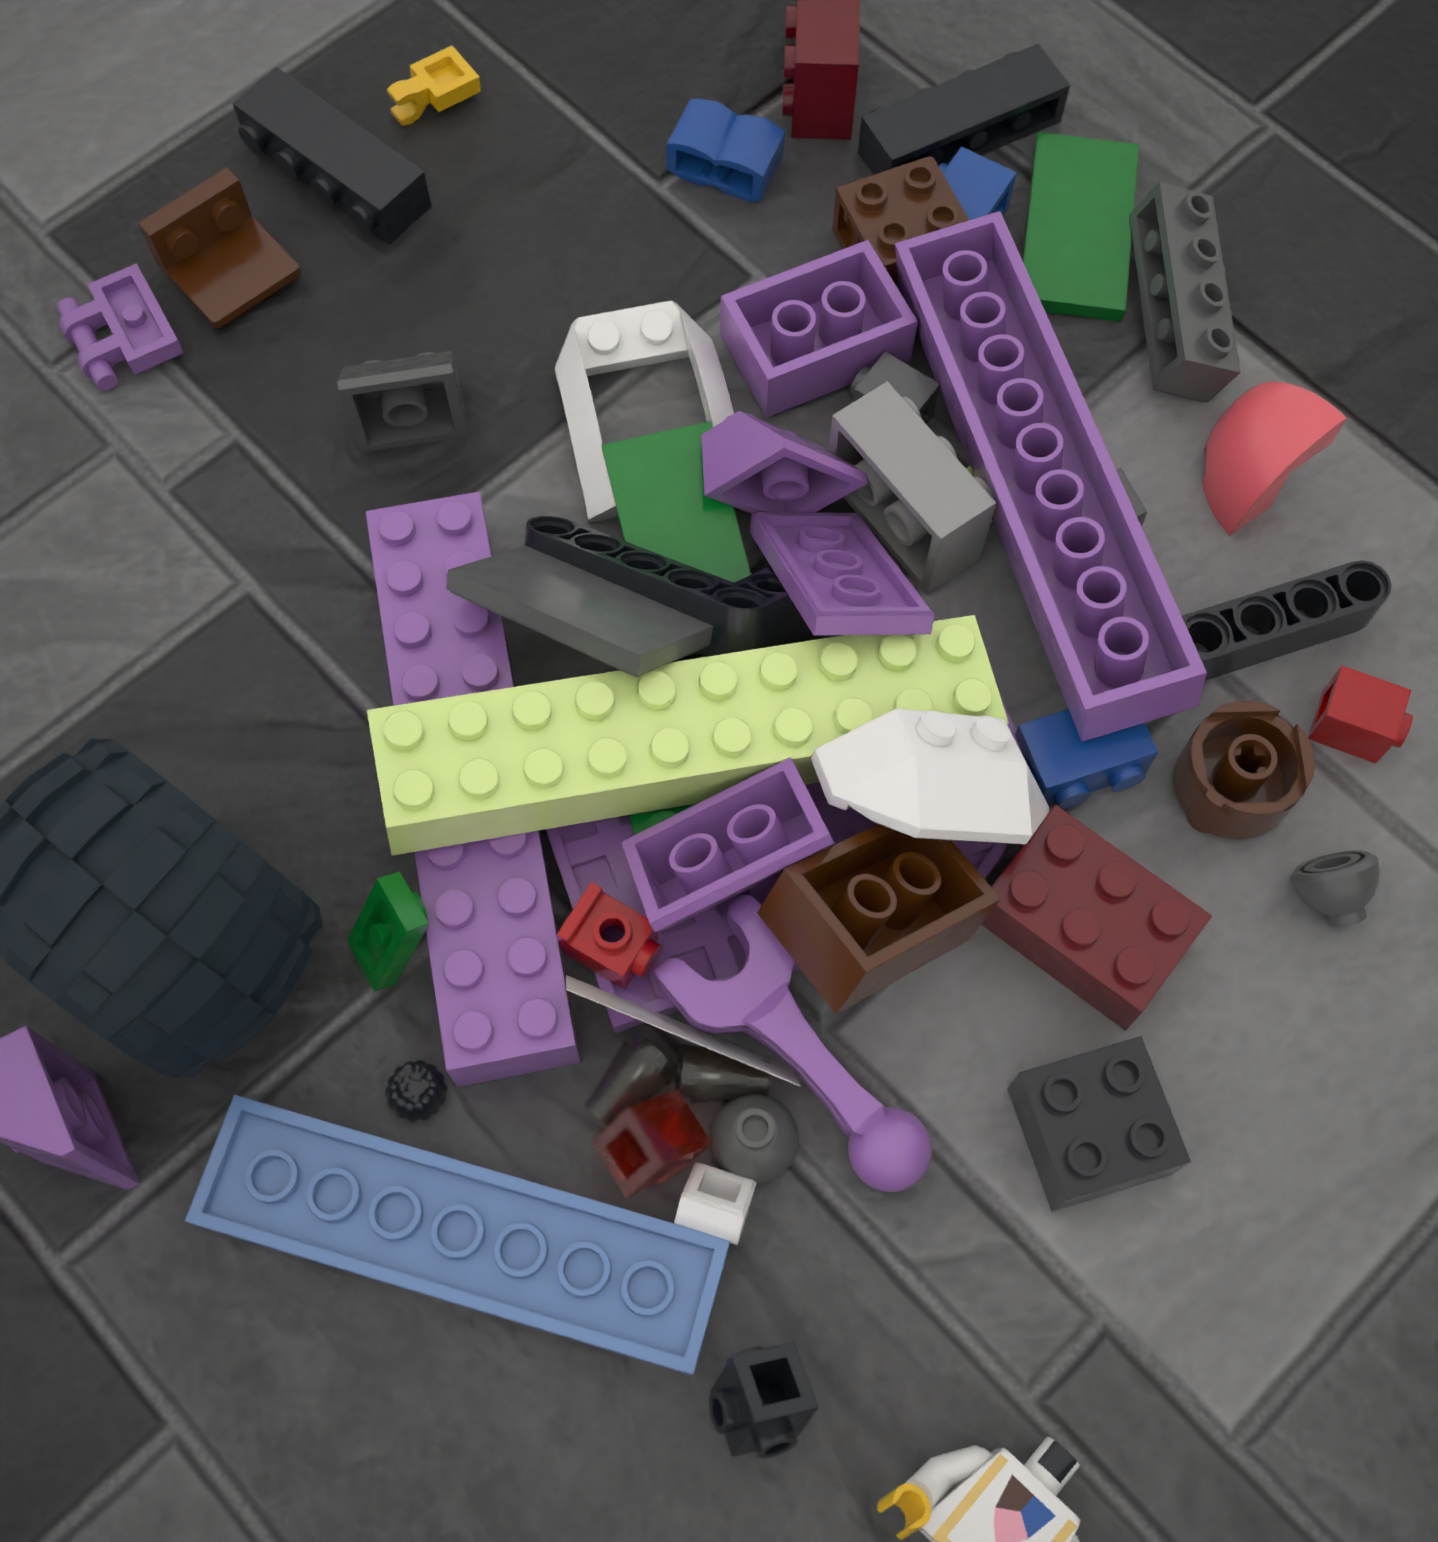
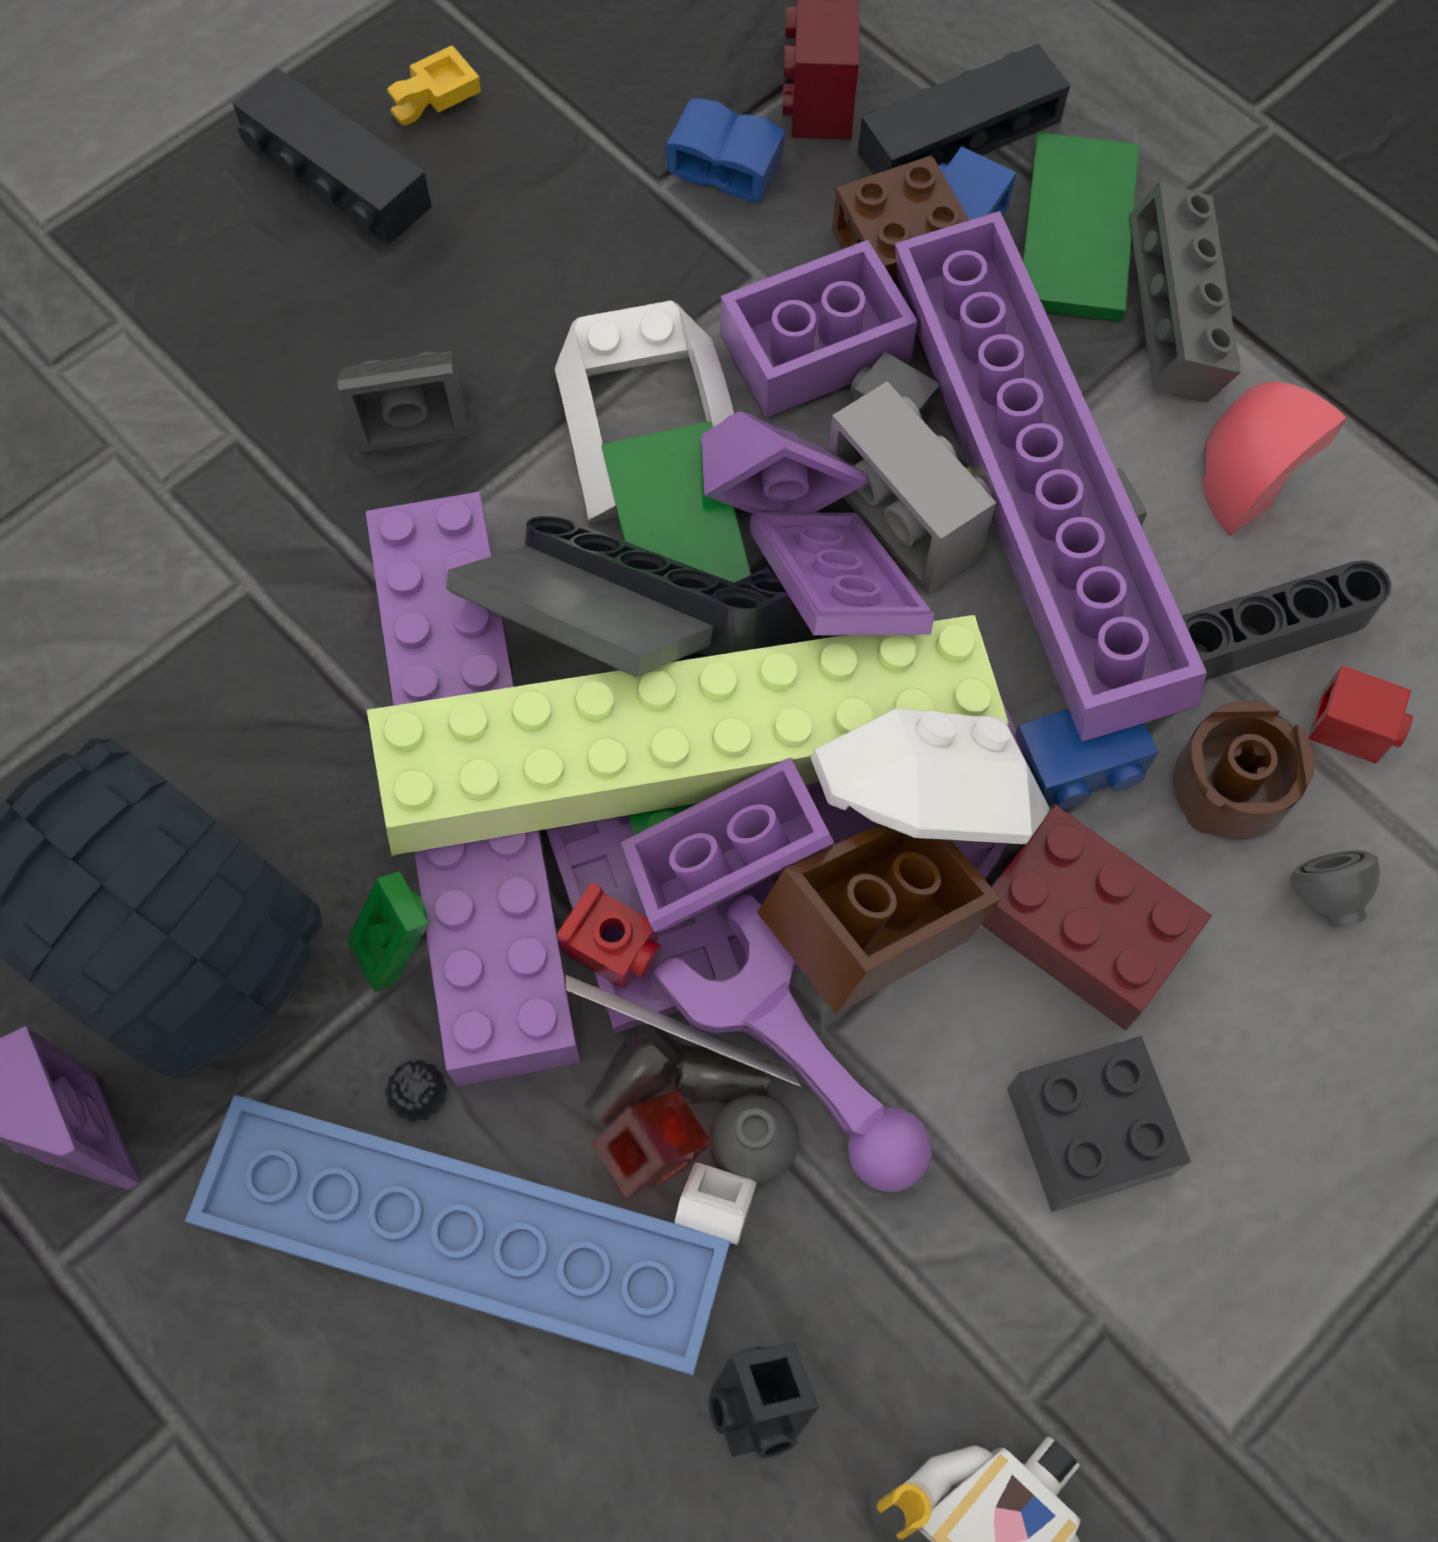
medium lavender plate [57,263,184,391] -> none
reddish brown bracket [138,167,301,329] -> none

